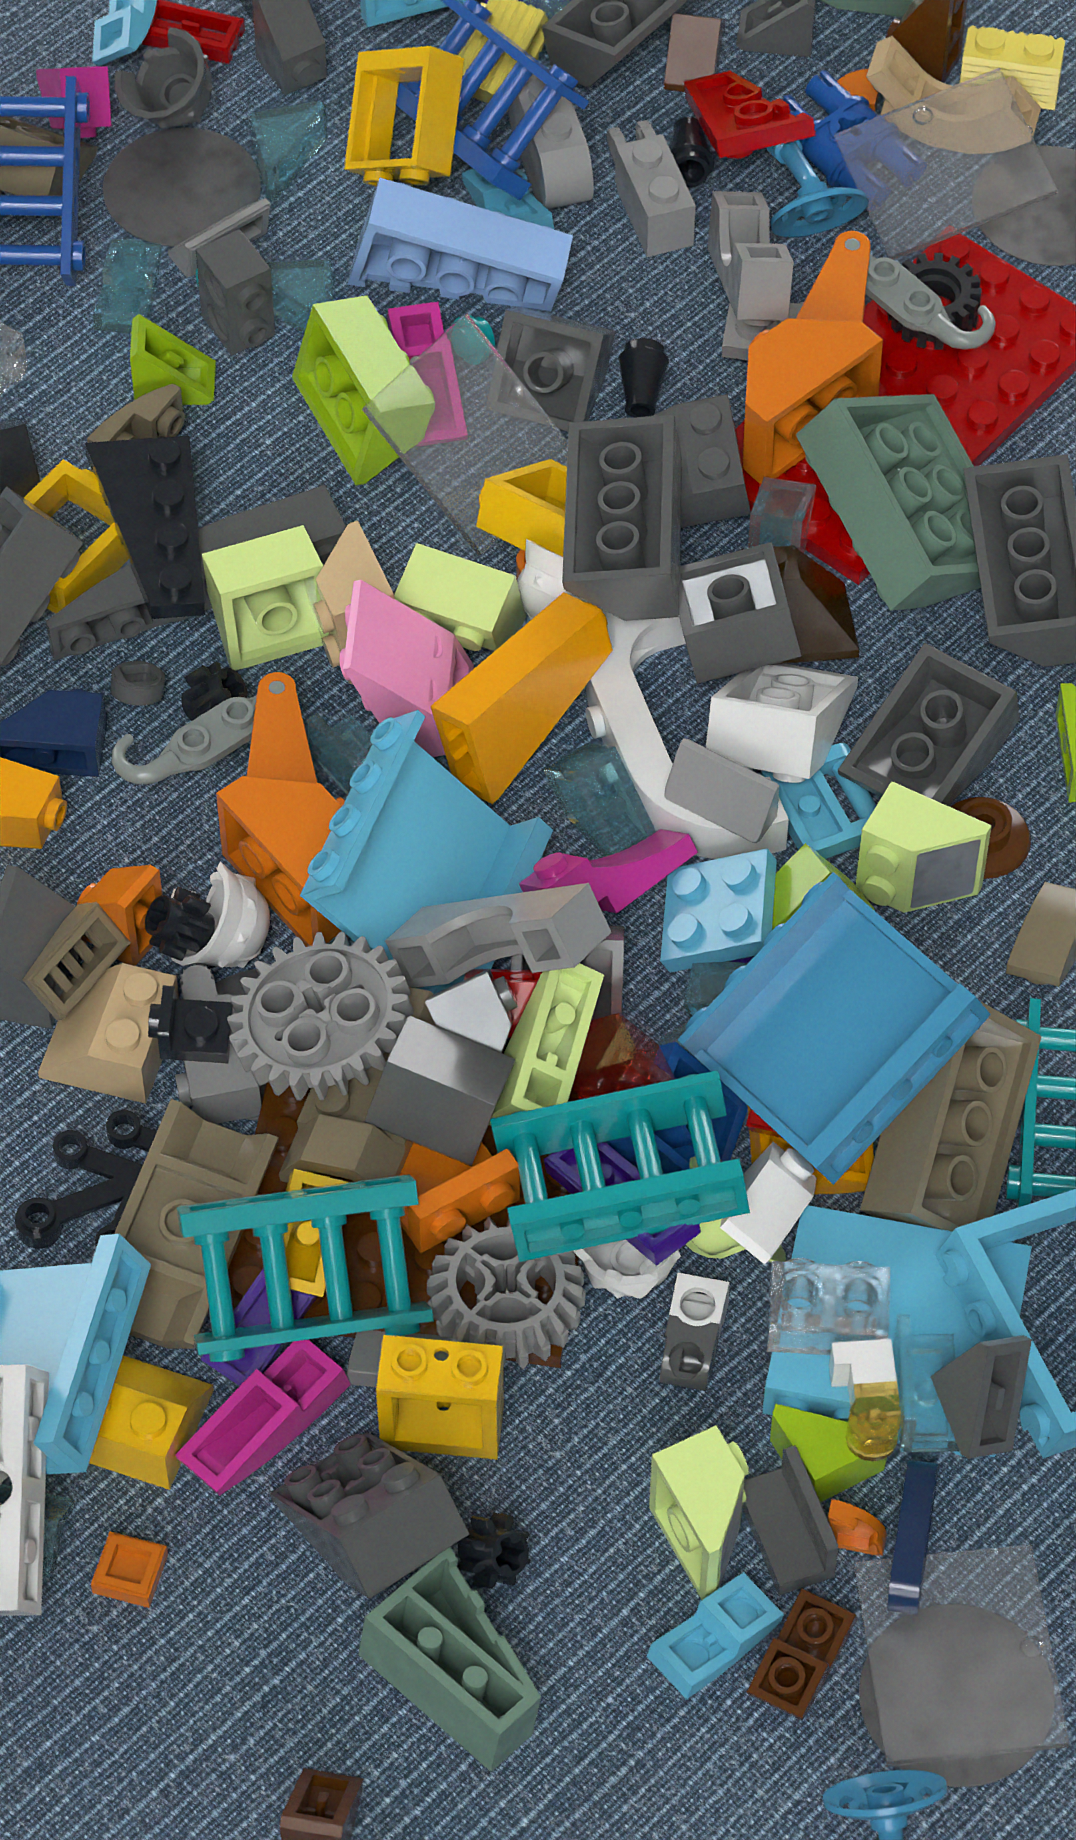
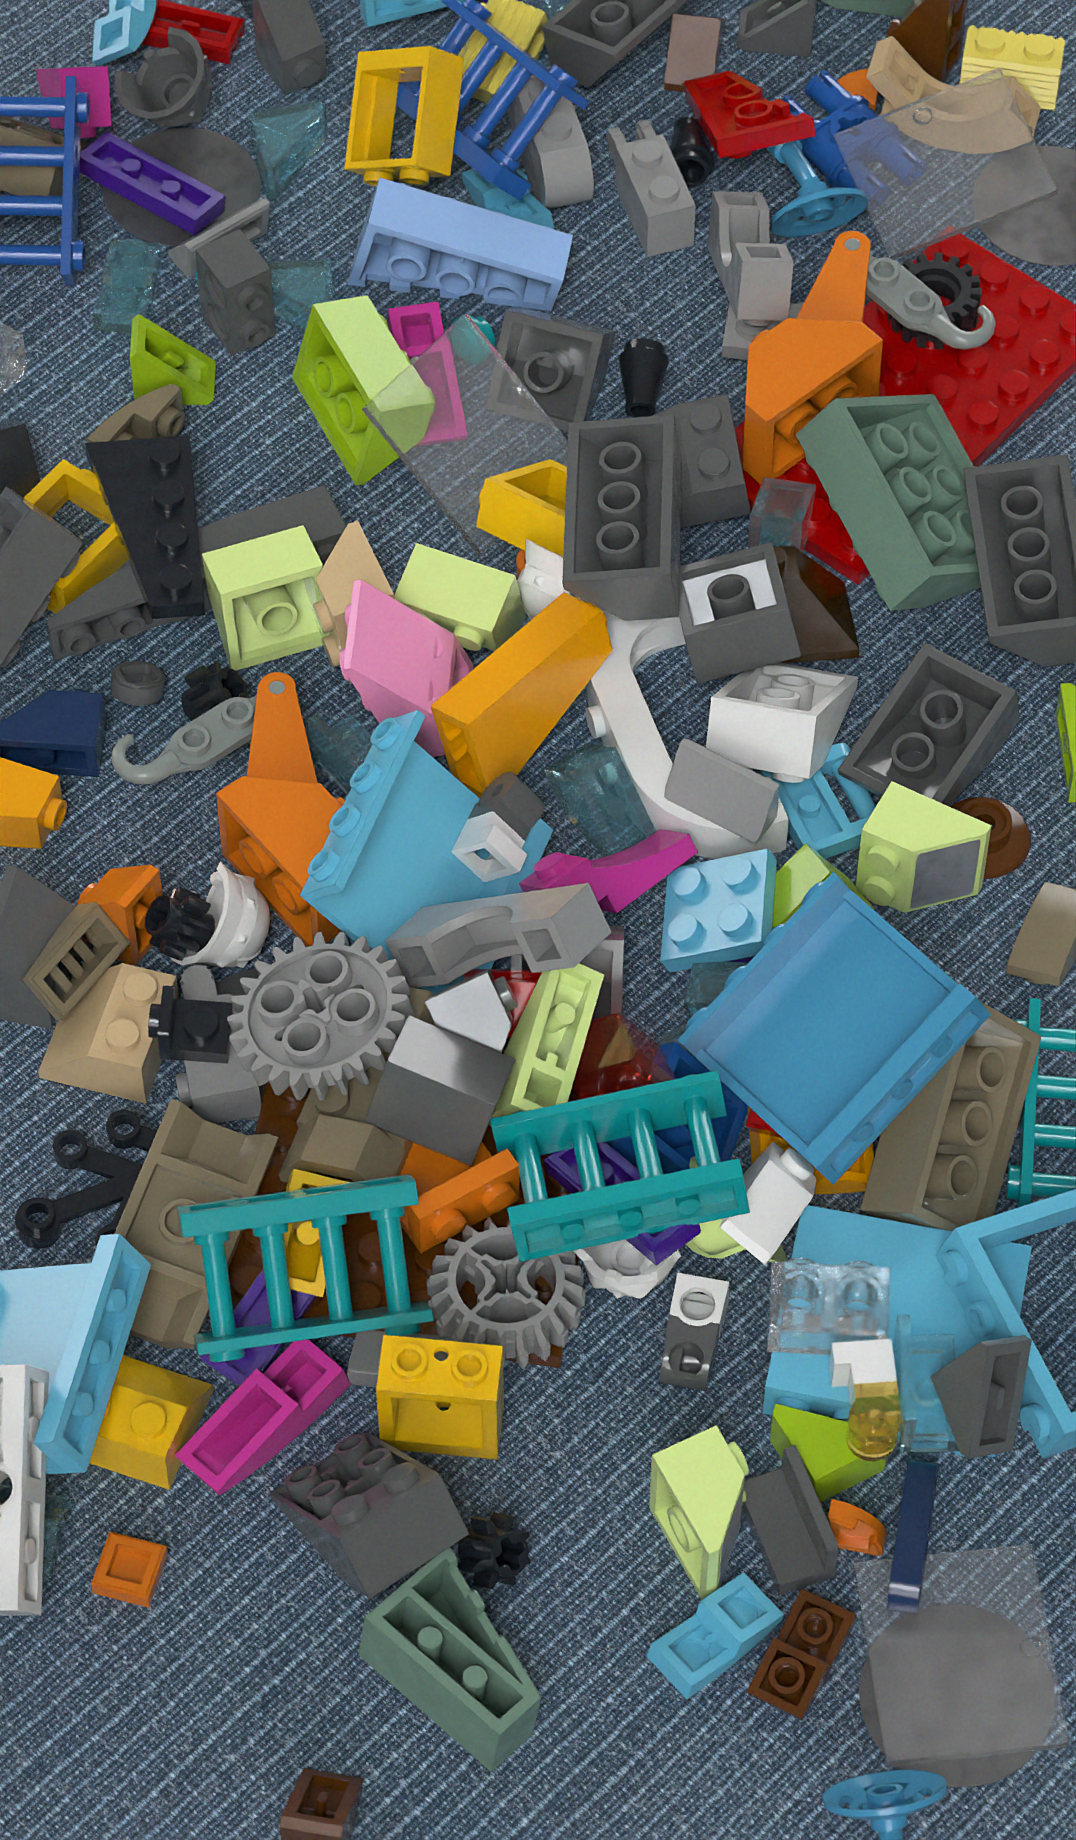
none -> dark purple plate [79,132,226,236]
none -> leg [451,772,544,883]

